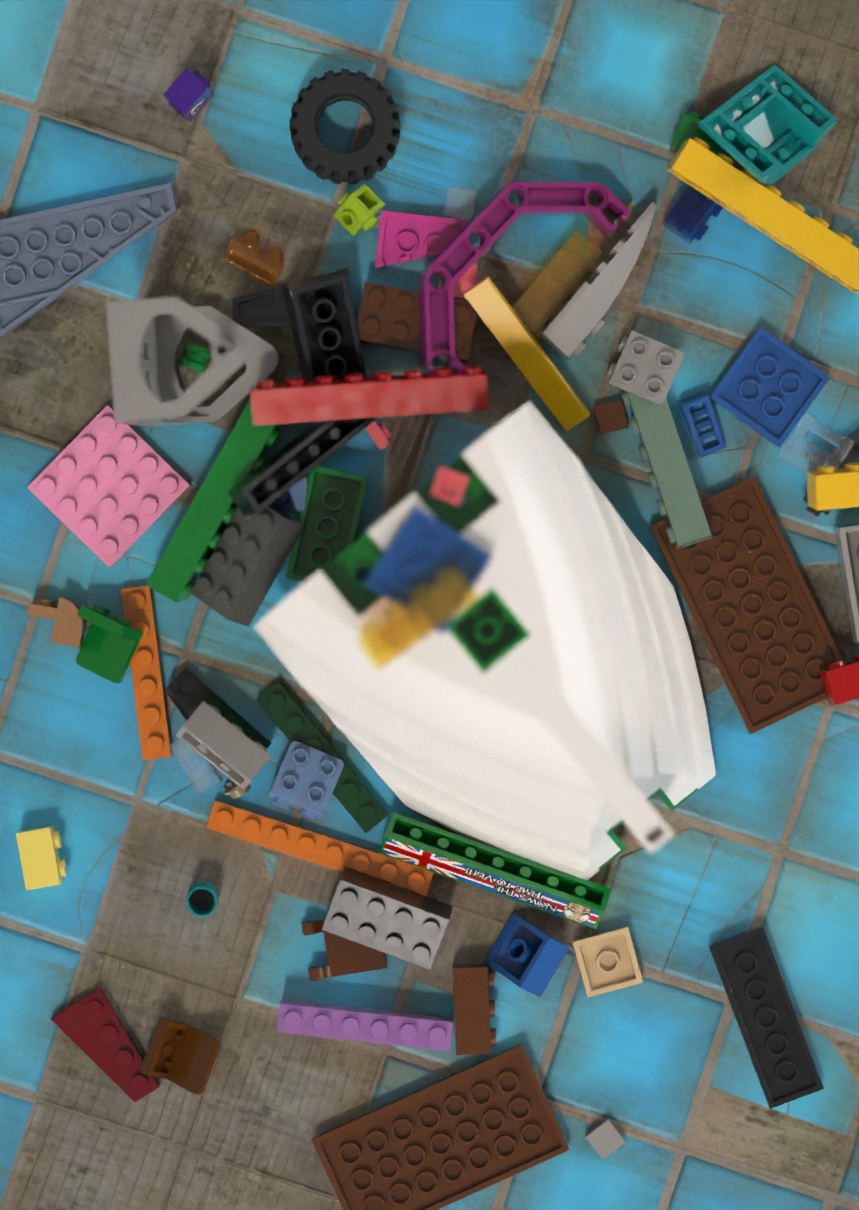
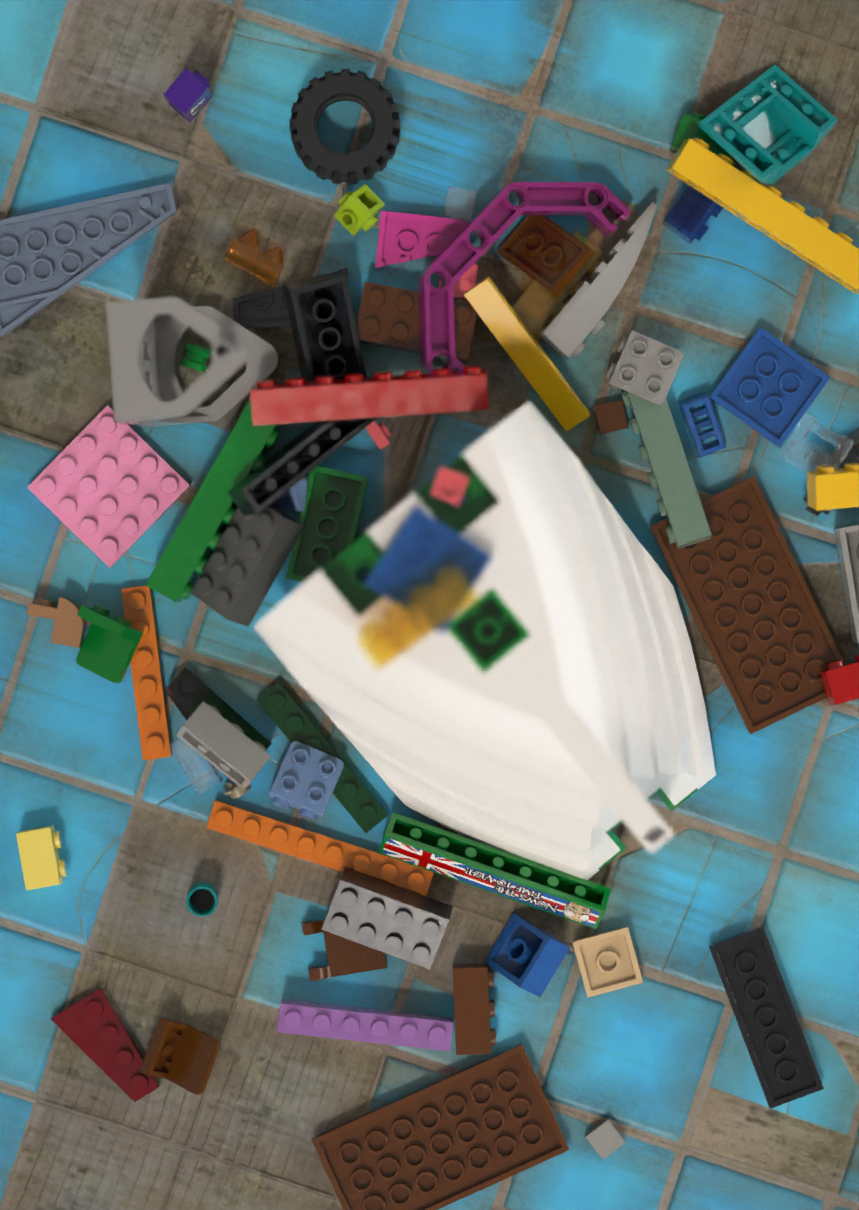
none -> reddish brown tile [496,215,594,297]

